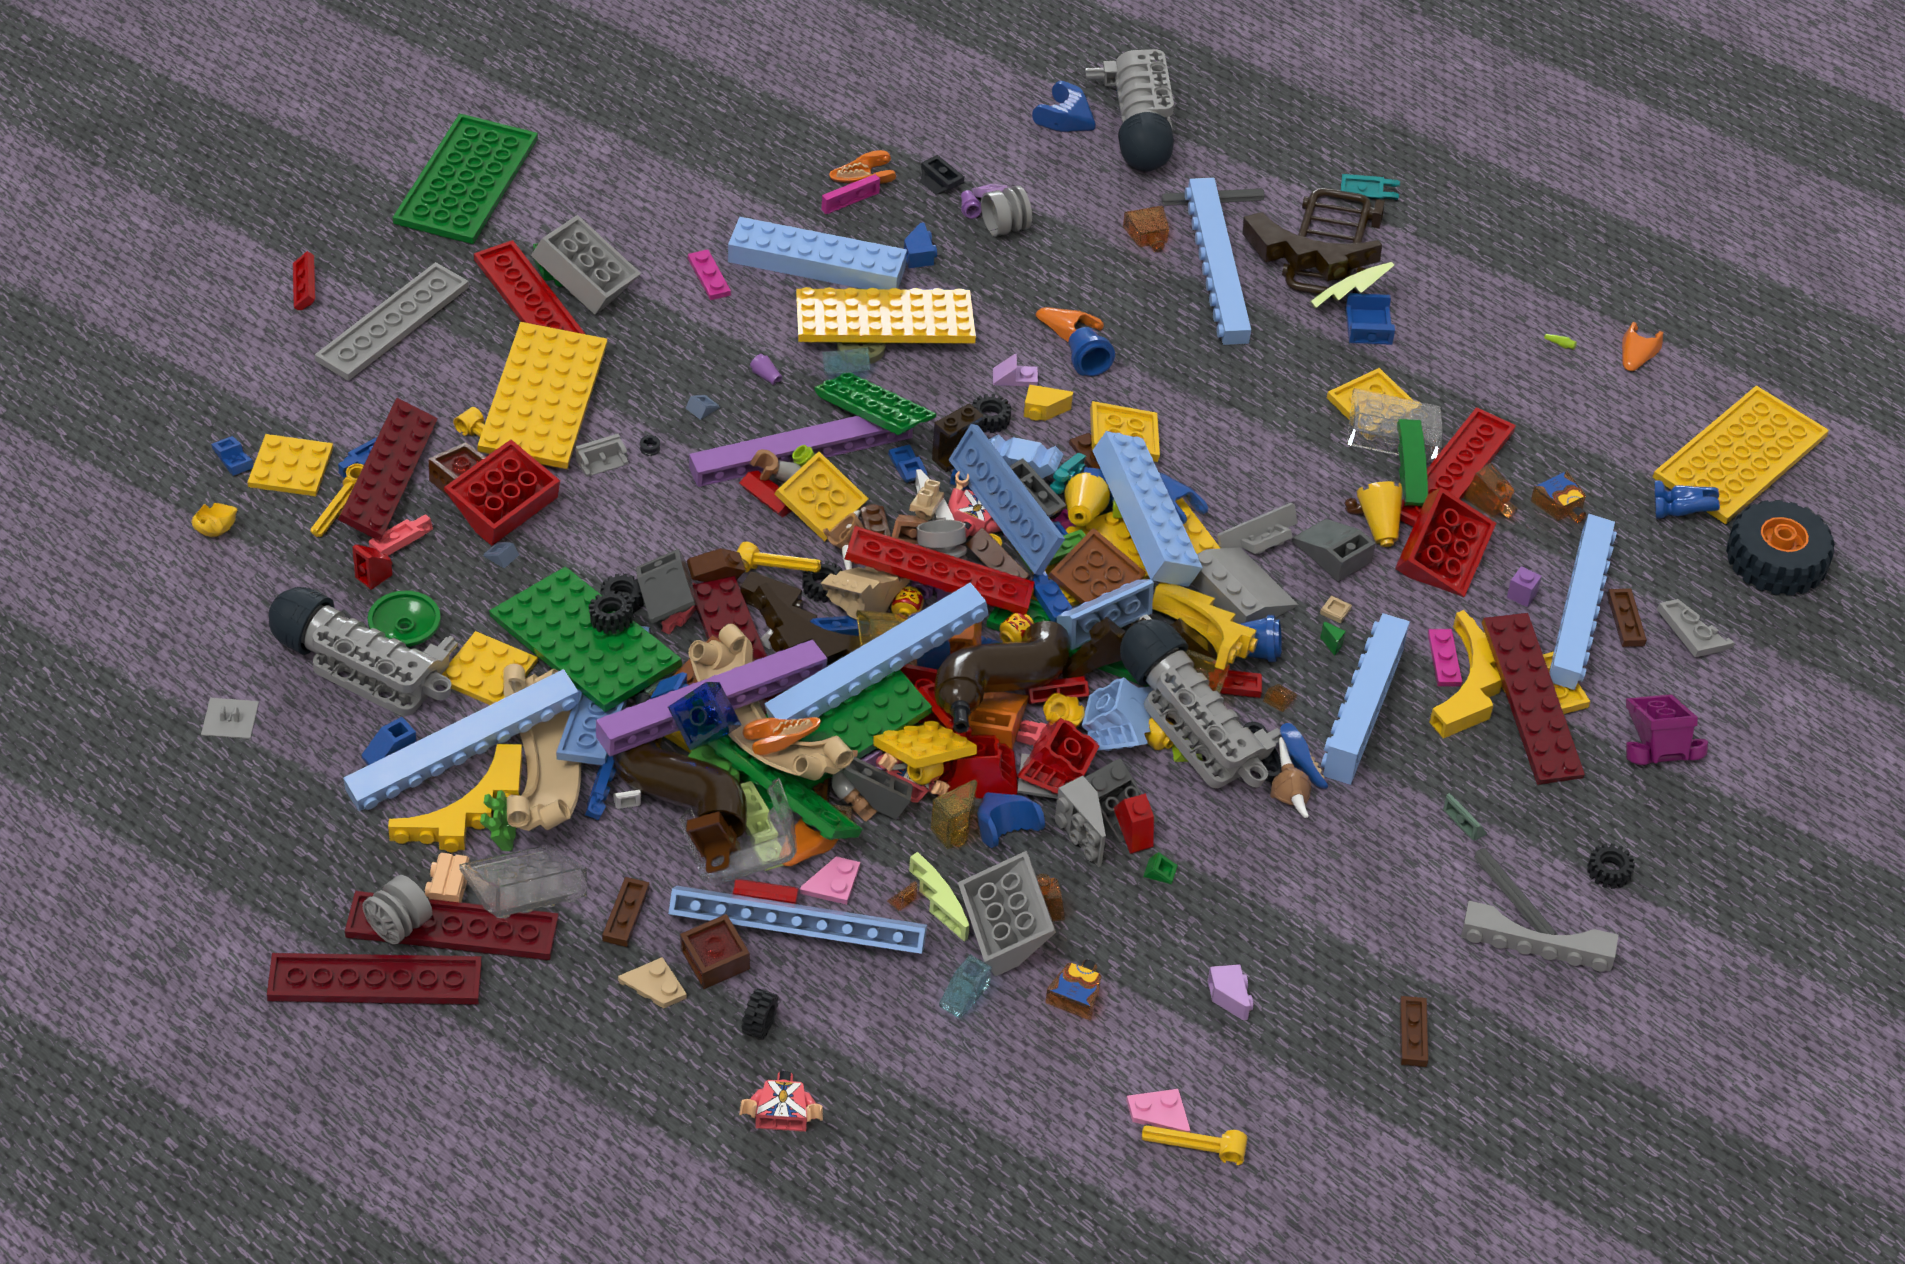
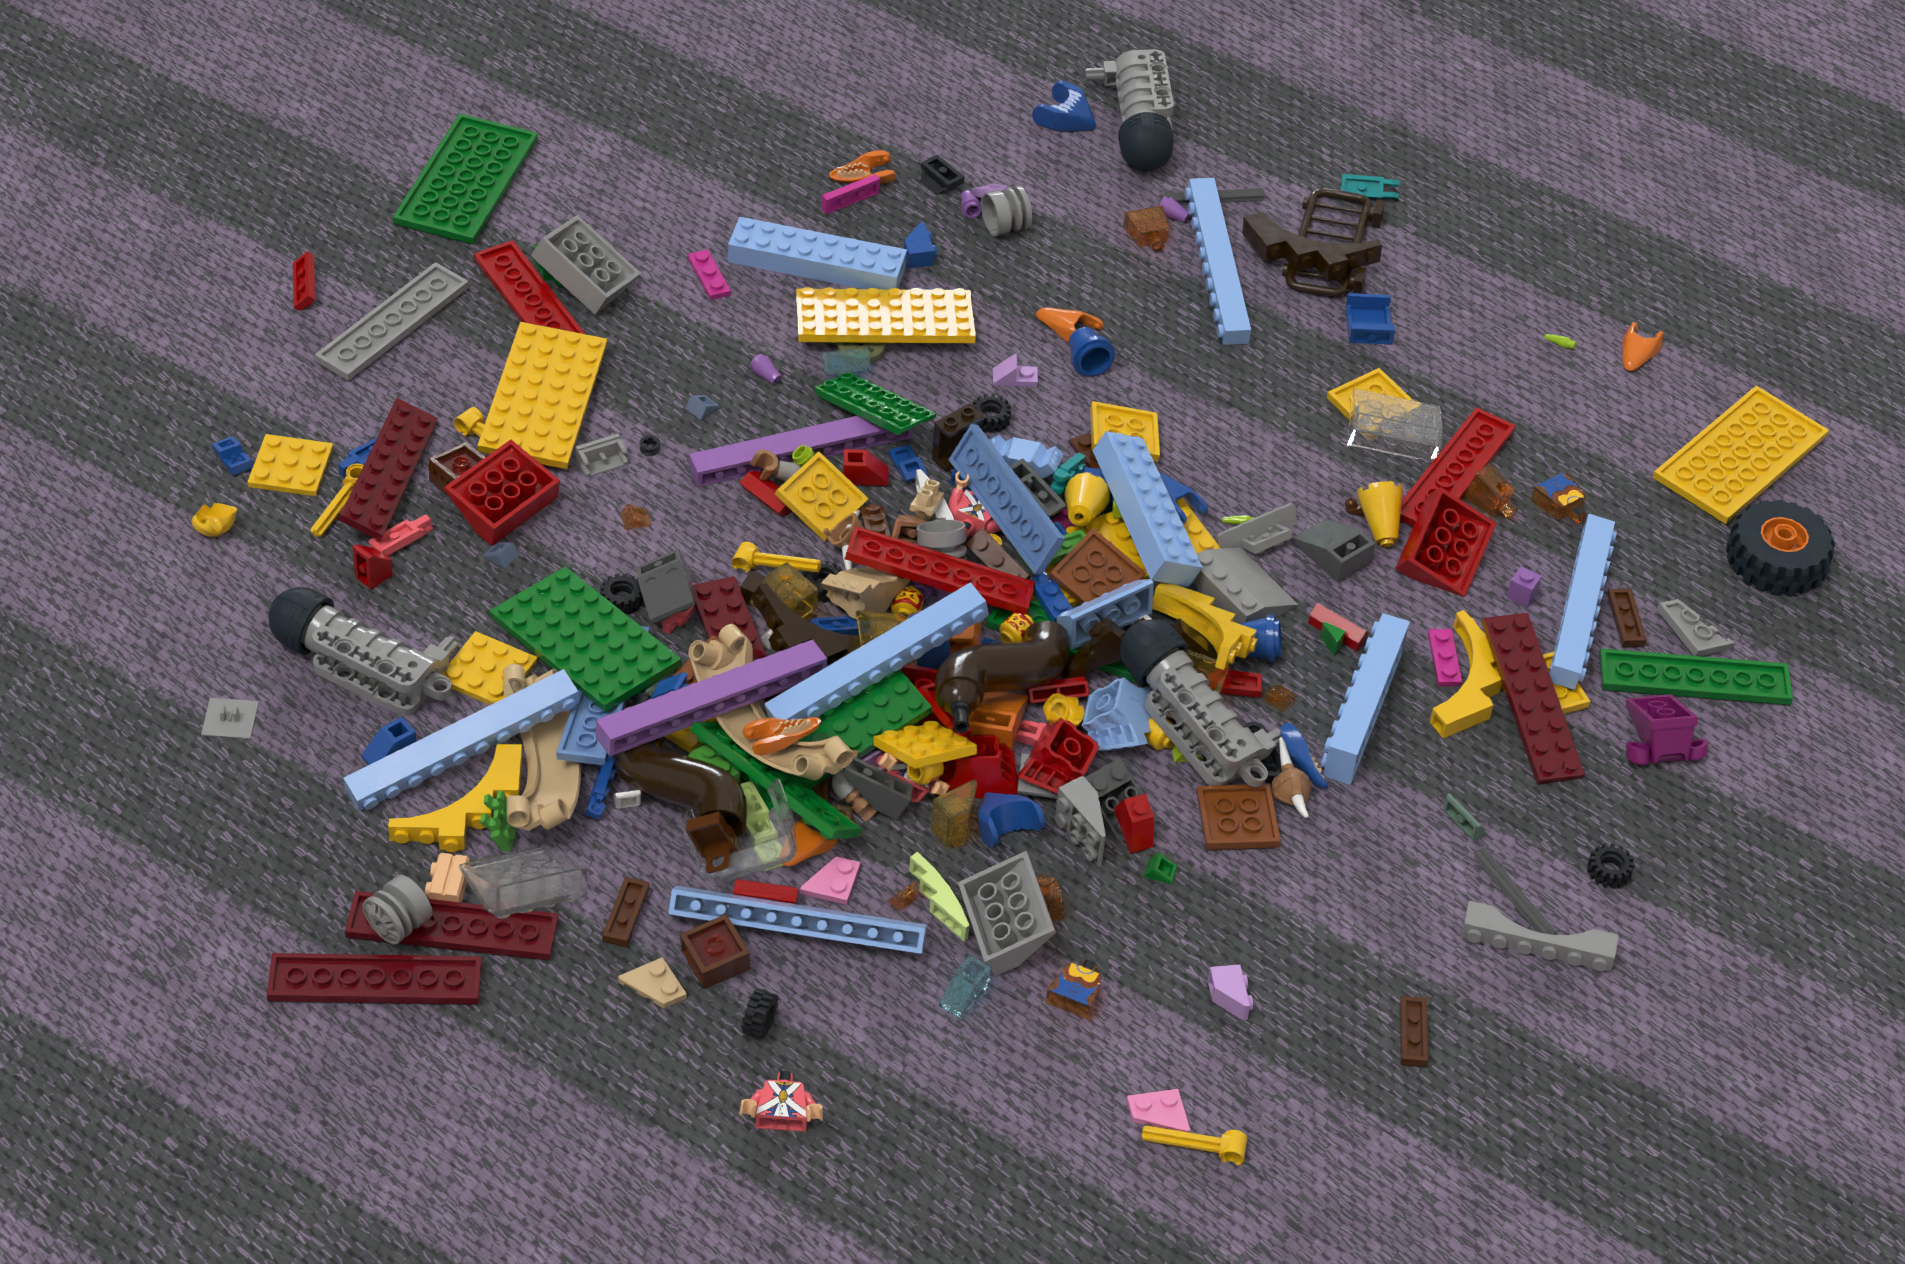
green dish [368,591,441,647] -> none
black tyre [589,591,634,634] -> none
clear blue slope [668,682,742,750] -> none
reddish brown slope [686,548,745,582] -> none
yellow slope [1024,384,1073,421] -> none
yellowish green slope [1310,262,1394,308] -> none
tan tile [1320,596,1352,623] -> none
green slope [1397,419,1428,506] -> none
blue piece [1655,480,1720,519] -> none
none -> clear orange slope [620,504,651,530]
none -> clear yellow slope [750,562,818,618]
none -> red slope [843,449,889,486]
none -> medium lavender cone [1157,196,1189,223]
none -> dark orange plate [1196,784,1281,850]
none -> lime piece [1222,515,1253,525]
none -> piece [1308,603,1369,651]
none -> green plate [1599,648,1793,705]

